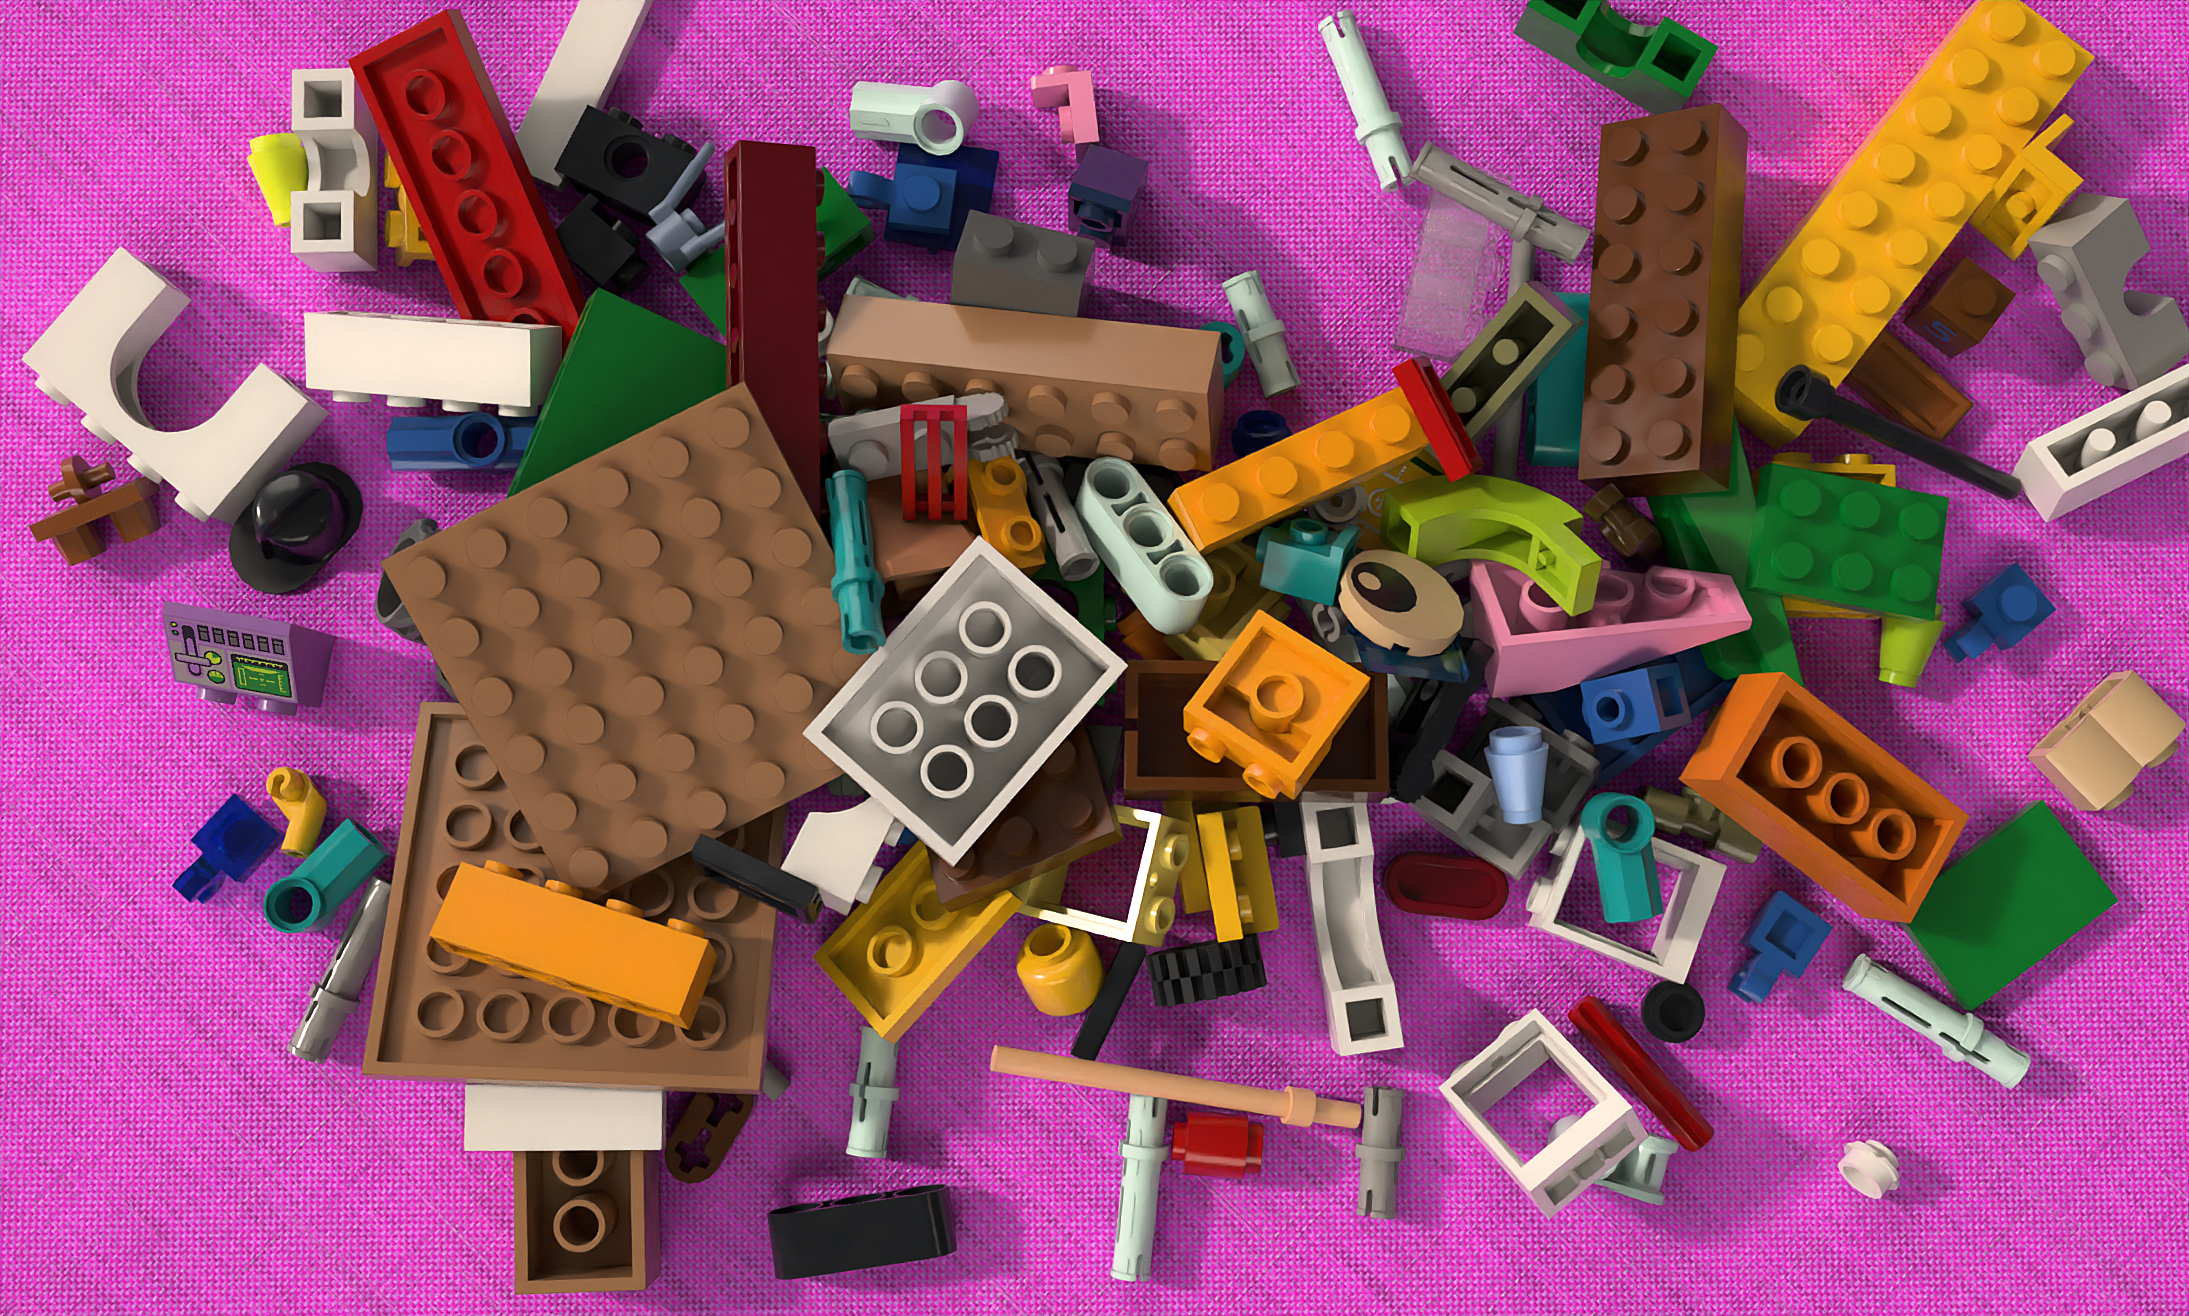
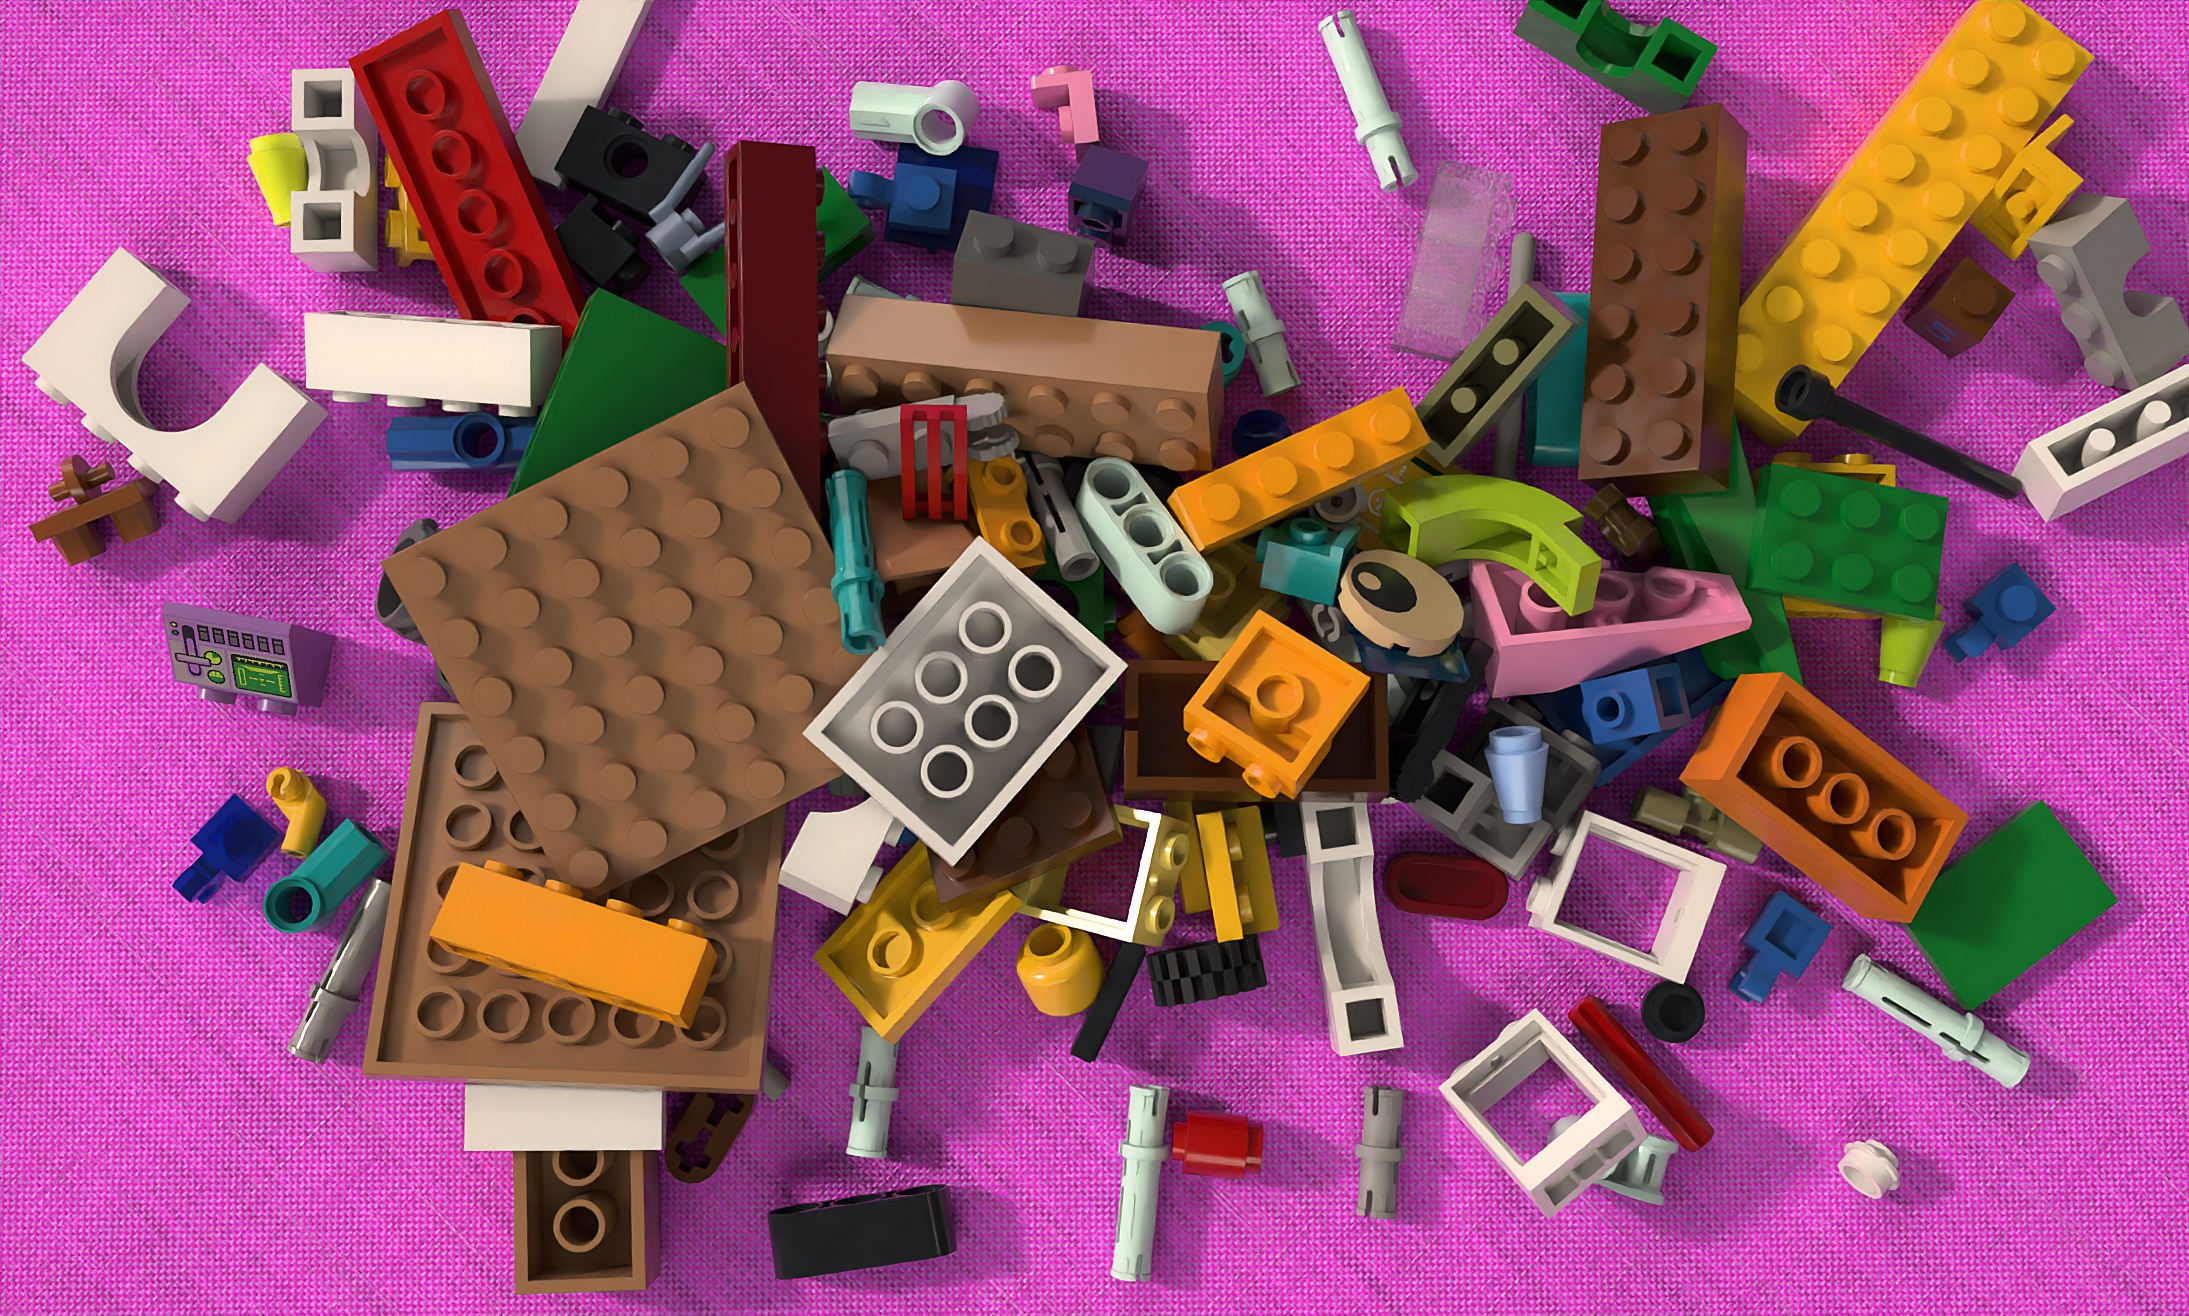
black piece [229,462,363,594] -> none
black tile [690,833,824,925] -> none
light nougat bar [990,1045,1361,1129] -> none
red tile [1392,356,1484,483] -> none
light grey pin [1407,140,1591,266] -> none
teal piece [1581,792,1664,923] -> none
dark orange tile [1843,328,1974,443] -> none
tan brick [2027,670,2187,811] -> none

